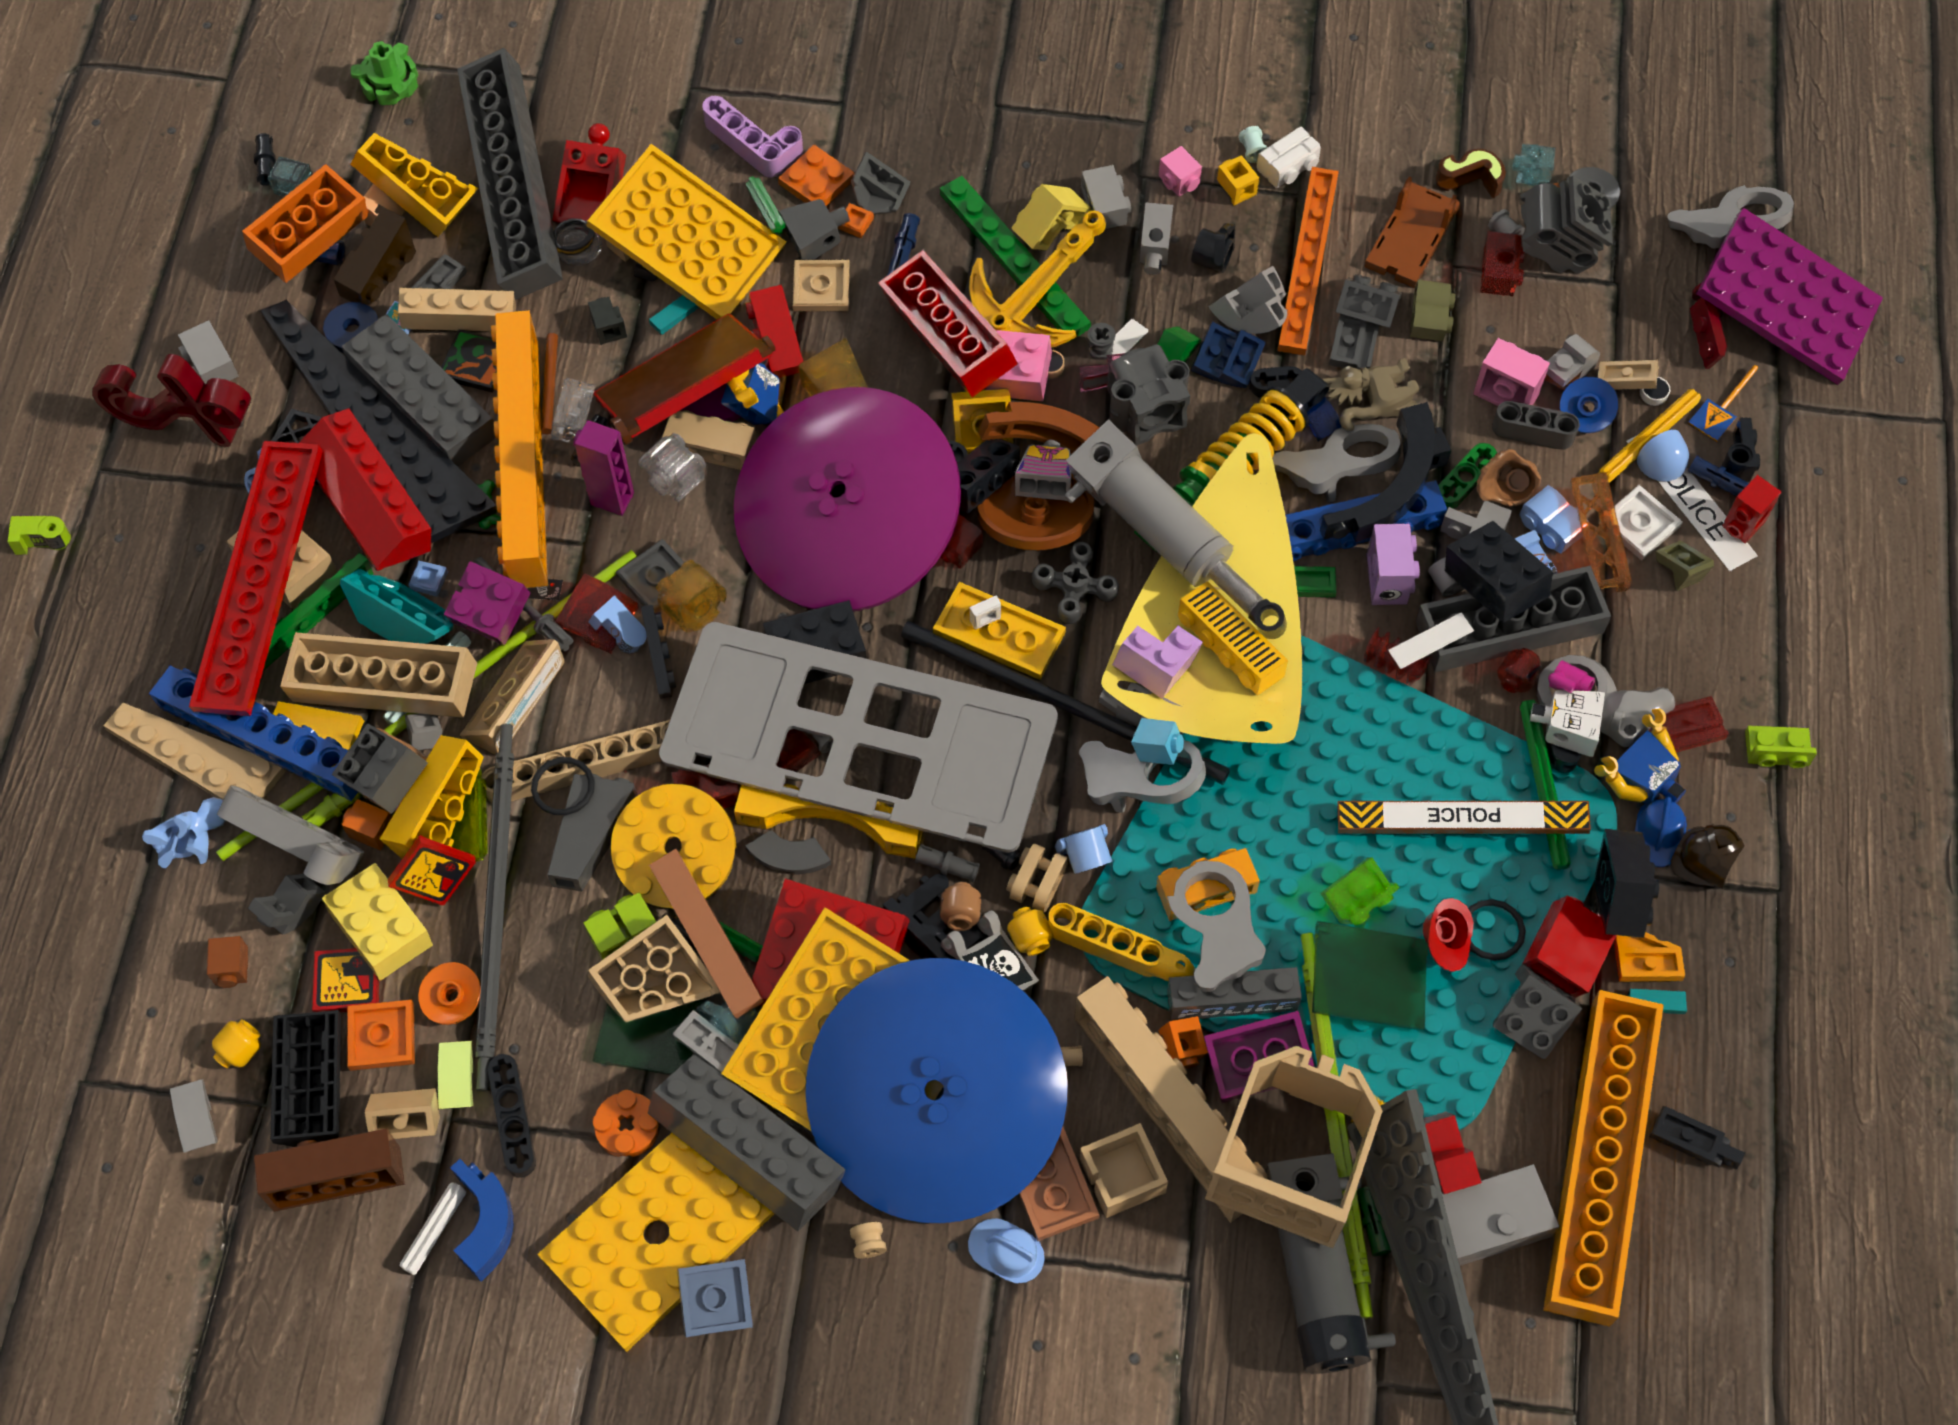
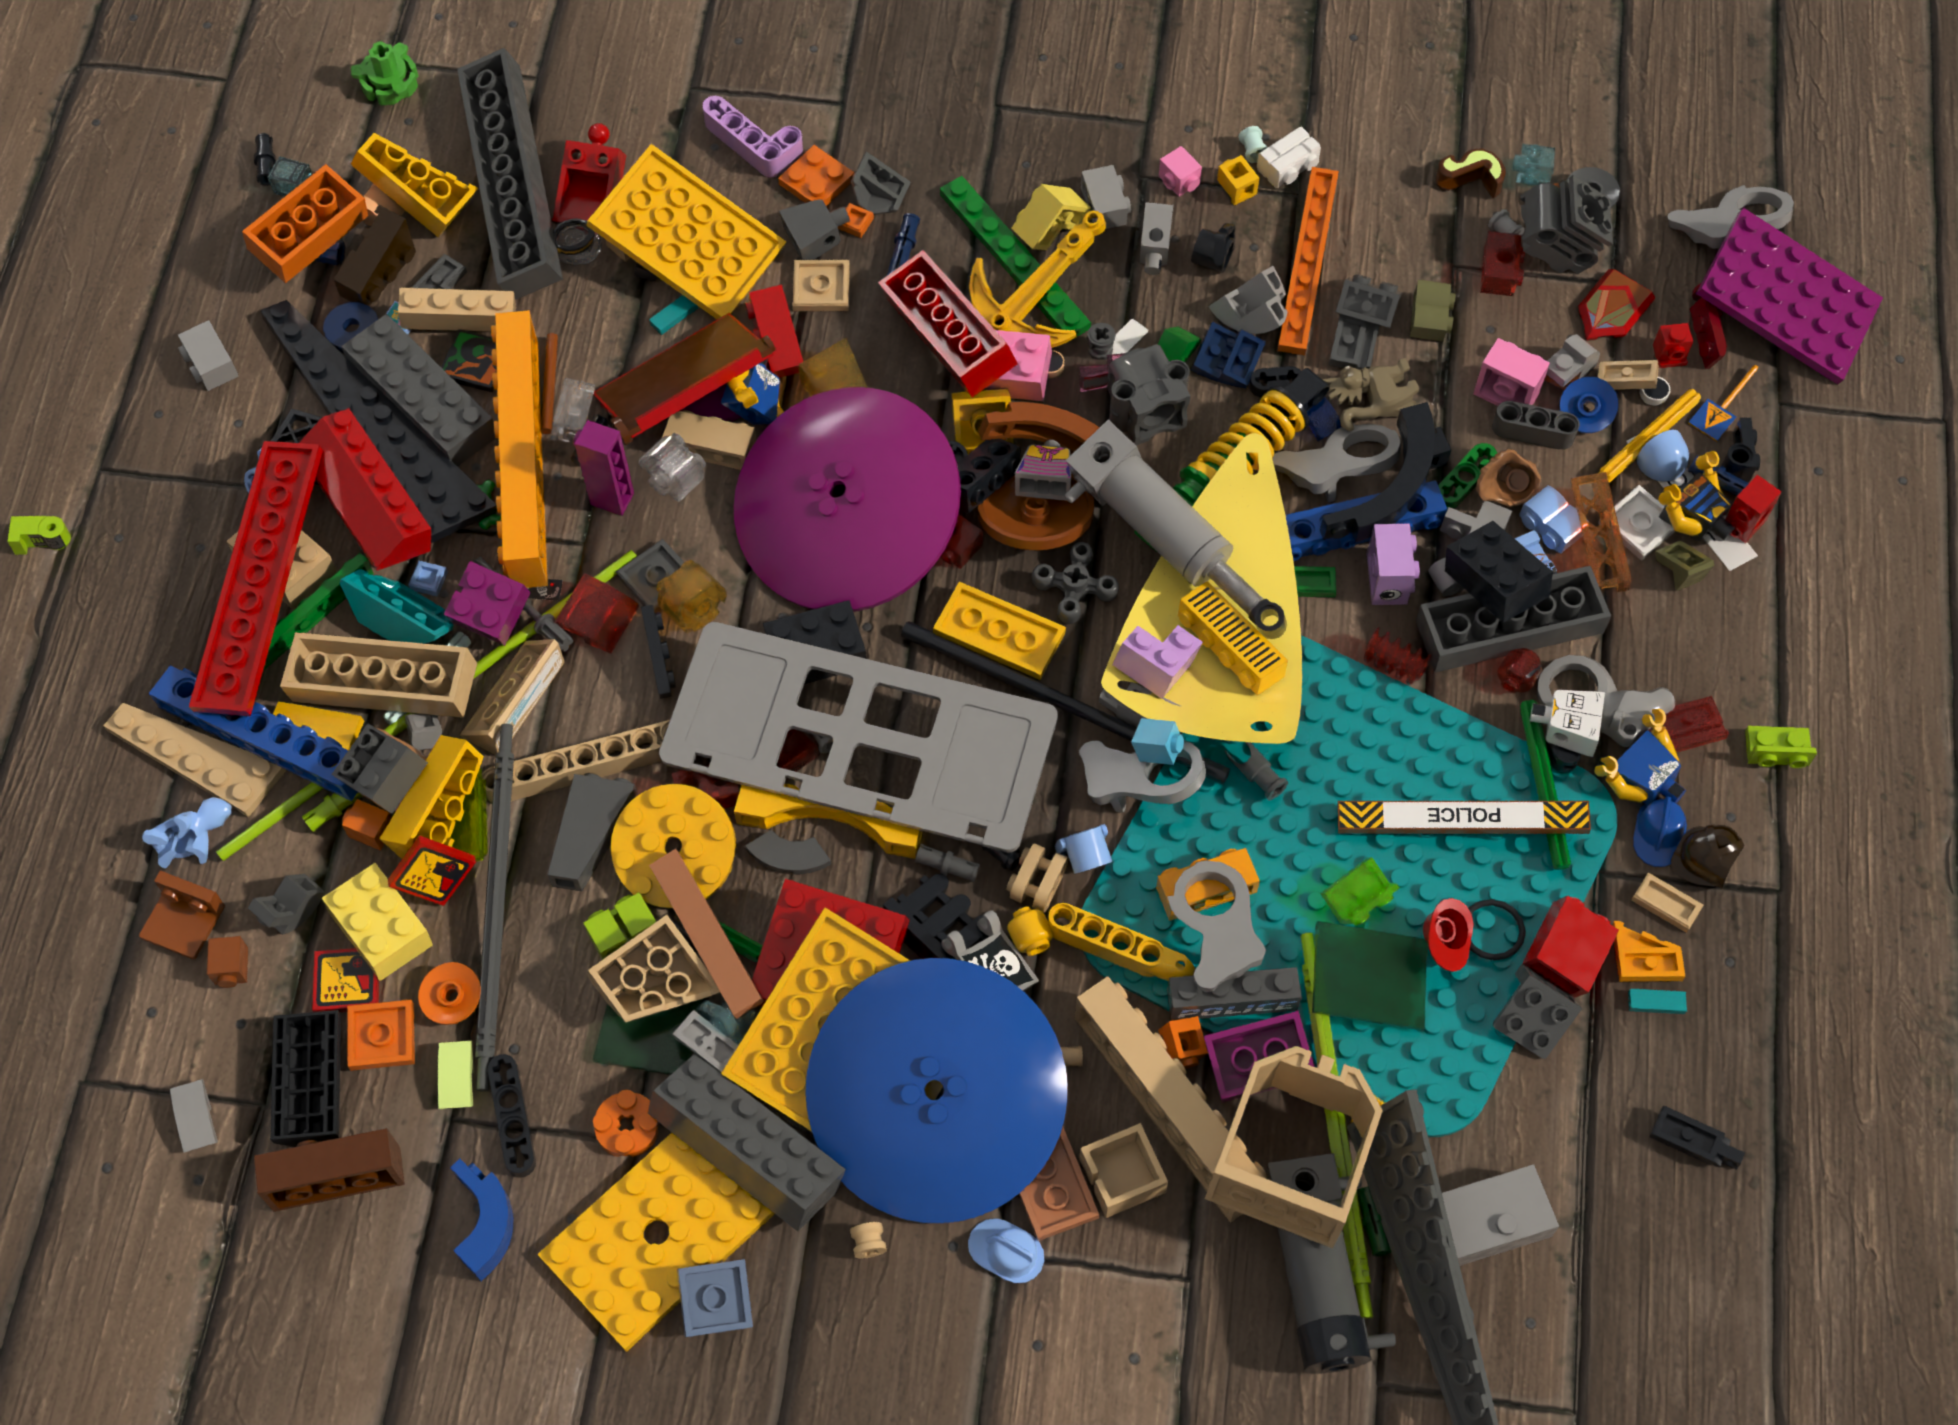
dark red piece [92,354,252,447] -> none
yellow head [212,1019,261,1068] -> none
light grey beam [217,786,364,885] -> none
tan brick [365,1088,440,1139] -> none
white axle [400,1182,466,1275] -> none
black piece [531,757,595,815] -> none
pearl dark grey brick [588,297,627,345] -> none
light blue leg [588,595,647,653] -> none
green axle [745,176,786,234] -> none
medium nougat head [940,882,982,931] -> none
white tile [970,595,1001,629] -> none
dark orange piece [1364,176,1460,288] -> none
white sticker [1388,612,1474,669] -> none
red brick [1424,1111,1482,1194] -> none
light orange brick [1543,990,1664,1327] -> none
dark pink piece [1548,660,1595,693] -> none
black brick [1594,829,1659,938] -> none
none -> dark orange bracket [139,870,225,959]
none -> dark grey piece [1224,742,1289,801]
none -> tile [1578,269,1656,341]
none -> tan tile [1631,873,1704,933]
none -> red brick [1653,323,1693,368]
none -> torso [1658,451,1736,541]

